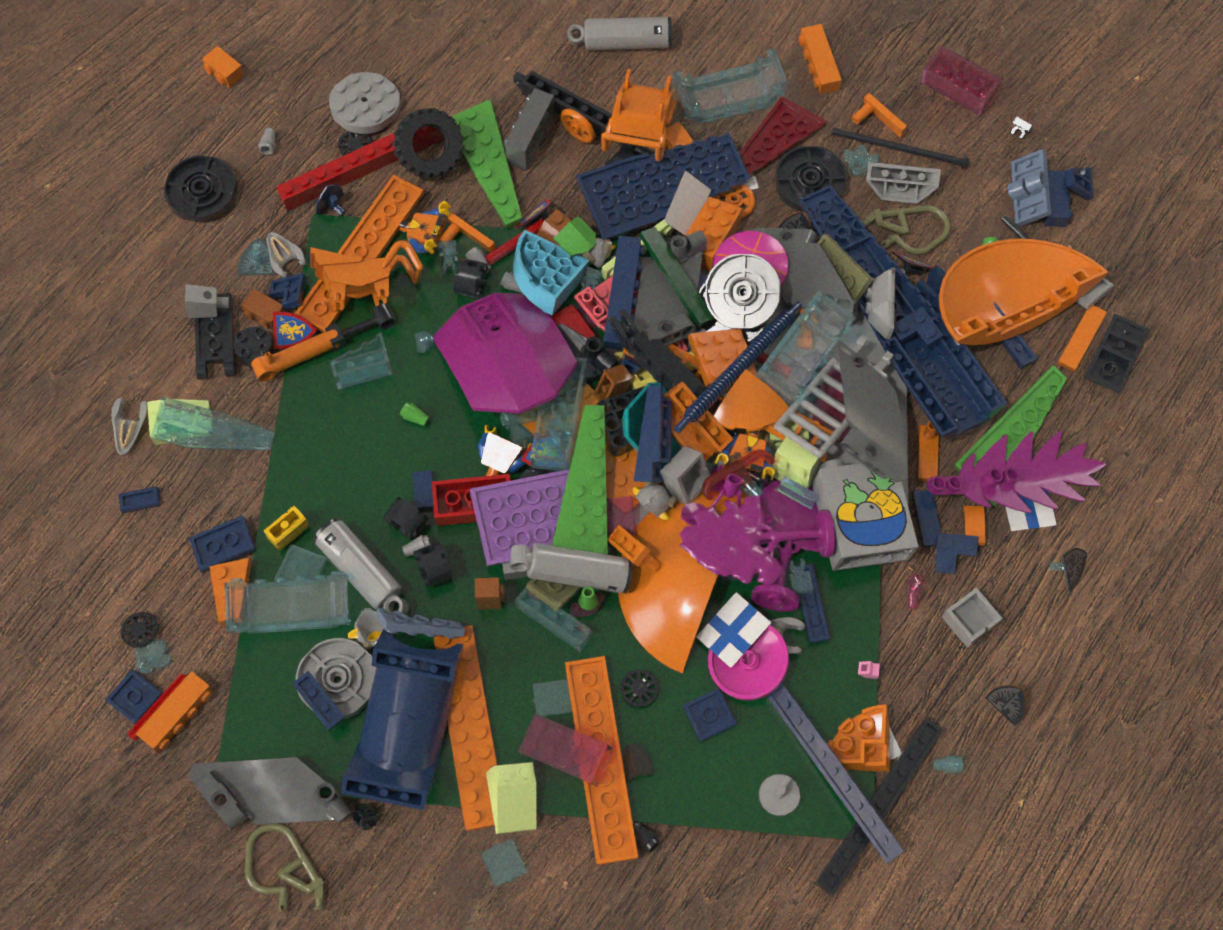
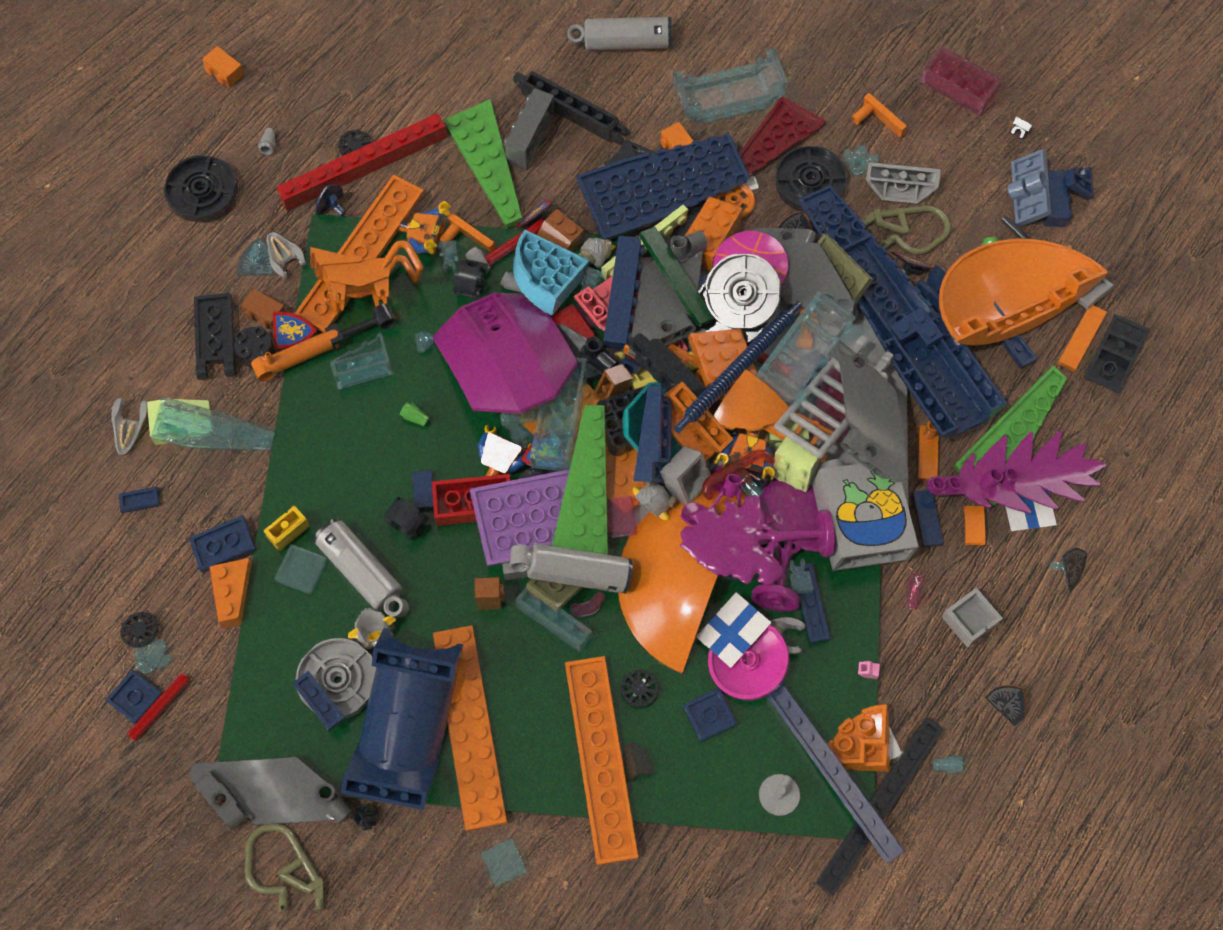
orange brick [136,671,214,753] -> none
light grey torso [185,285,229,318] -> none
clear windscreen [224,571,351,633] -> none
dark blue plate [269,273,307,309] -> none
light grey piece [329,72,400,134] -> none
sand blue wing [376,608,465,639] -> none
black tyre [393,108,464,178] -> none
light grey cone [402,535,432,557] -> none
black brick [413,542,453,588] -> none
yellowish green slope [486,762,536,834] -> none
clear pink brick [518,714,613,787] -> none
clear light blue piece [533,679,572,717] -> none
bright green slope [553,216,596,257] -> none
orange plate [560,109,595,143] -> none
bright green cone [578,587,598,610] -> none
orange piece [601,69,677,161] -> none
orange piece [607,525,660,572] -> none
black wheel [608,309,640,352] -> none
black cone [633,822,660,853] -> none
white sticker [664,171,711,235] -> none
clear light blue tile [777,476,819,509] -> none
orange brick [798,24,842,95] -> none
black bar [831,128,970,169] -> none
light grey wedge [865,268,895,340] -> none
dark blue plate [935,533,978,574] -> none

